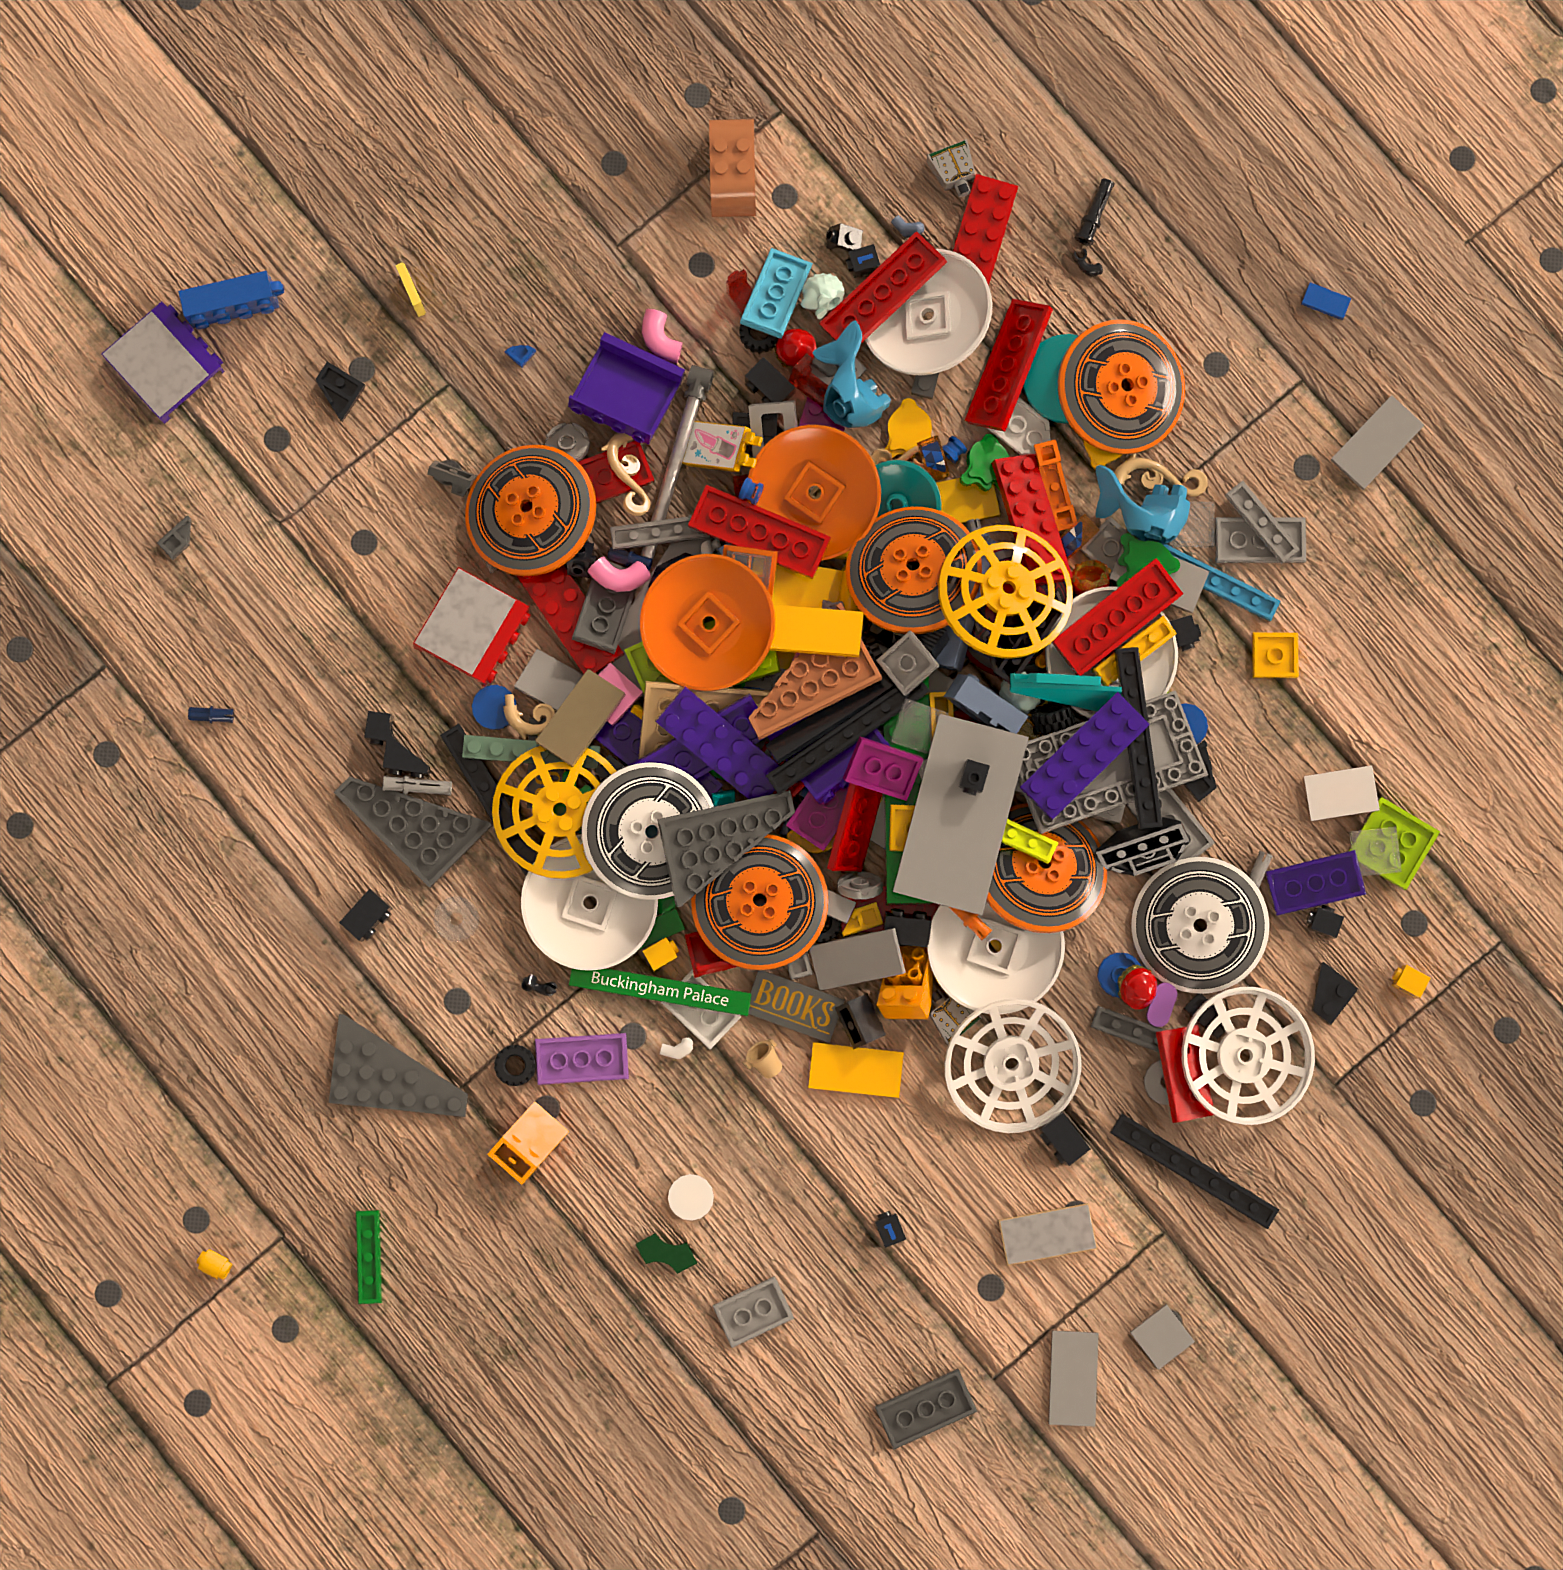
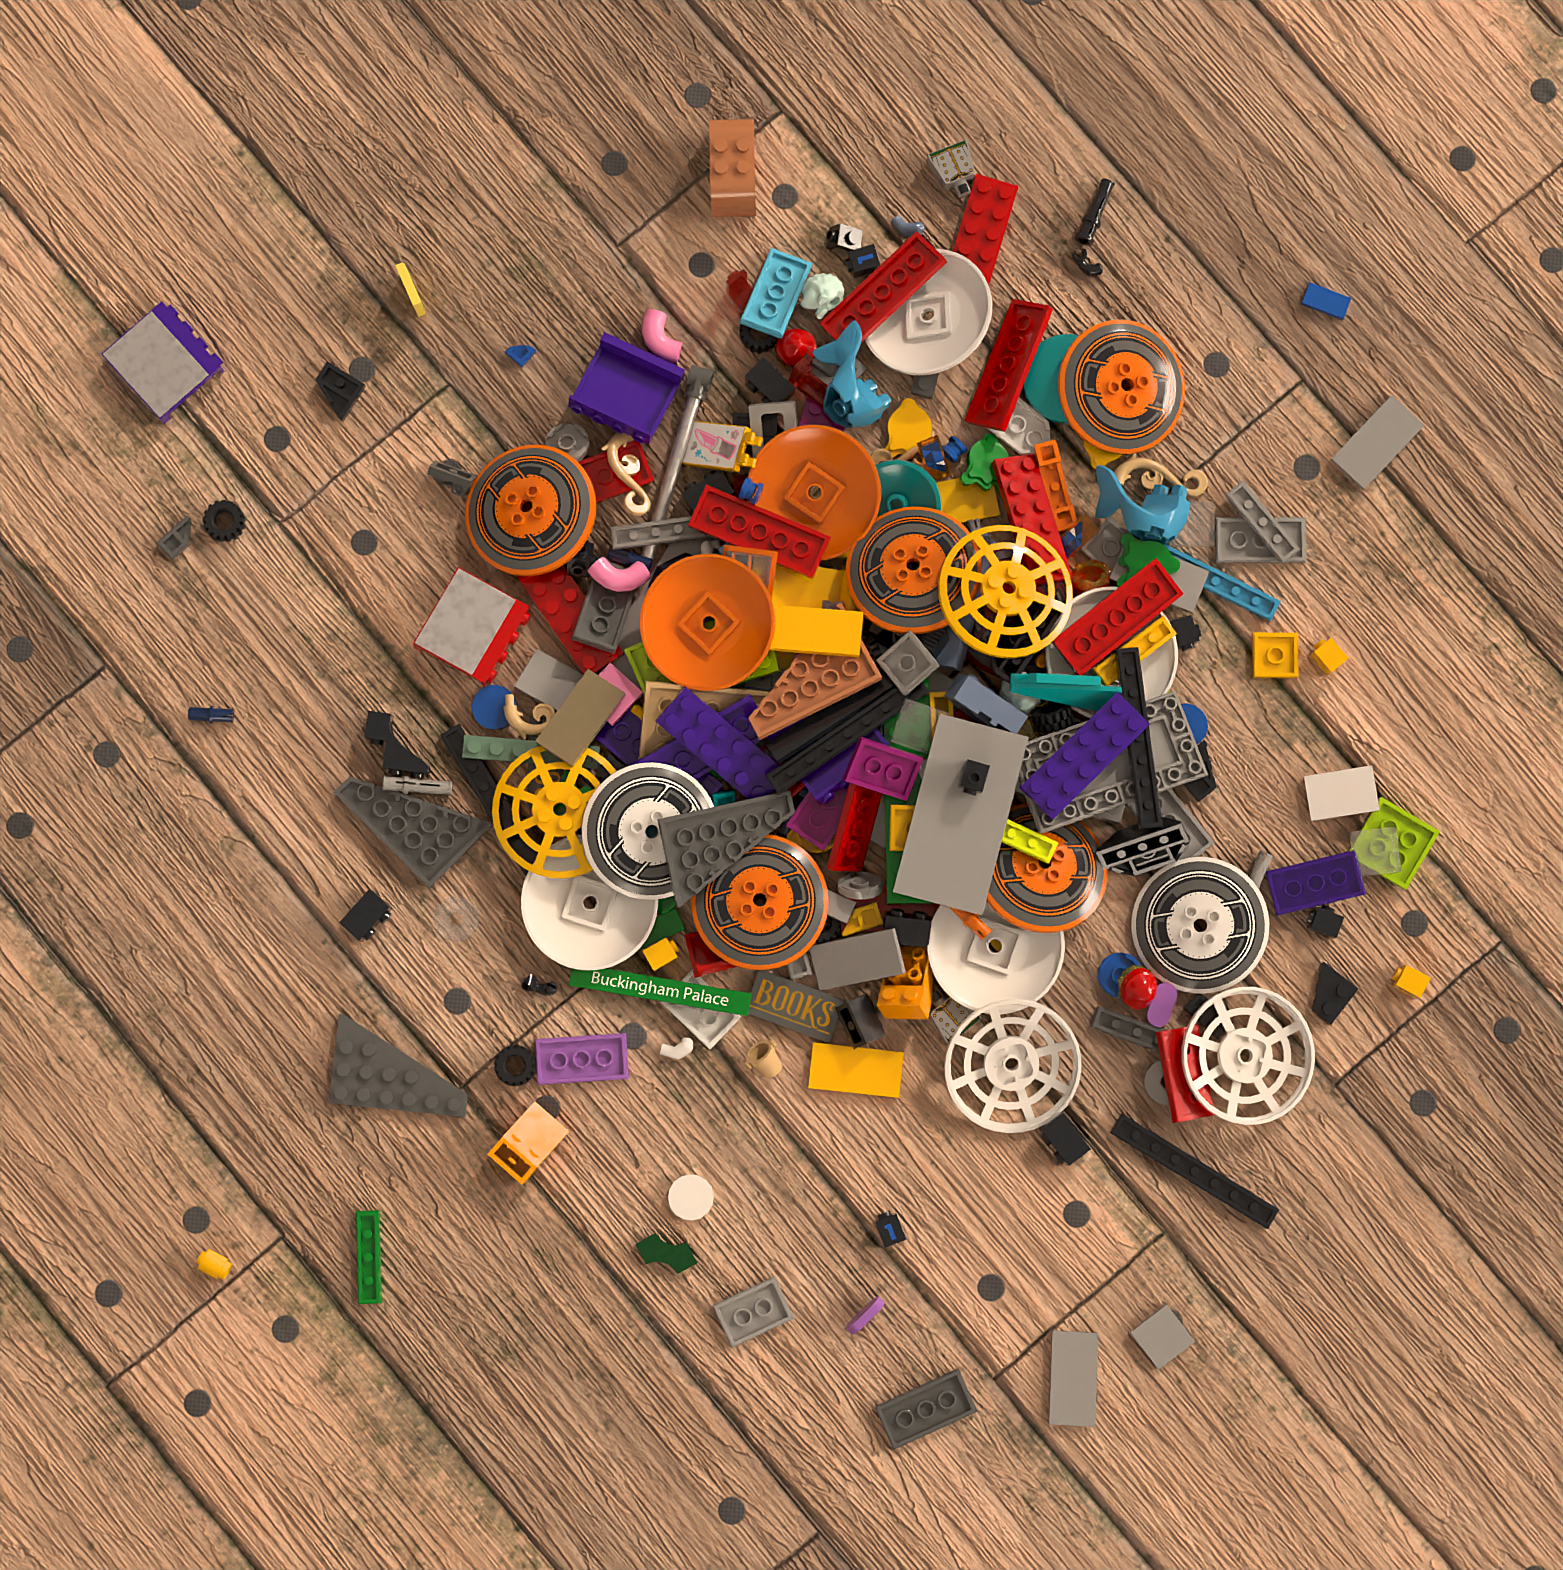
blue piece [178,271,284,329] -> none
flat silver tile [998,1203,1098,1266] -> none
none -> black tyre [203,500,246,542]
none -> black brick [682,470,735,513]
none -> medium lavender tile [846,1296,884,1334]
none -> yellow brick [1310,638,1348,675]

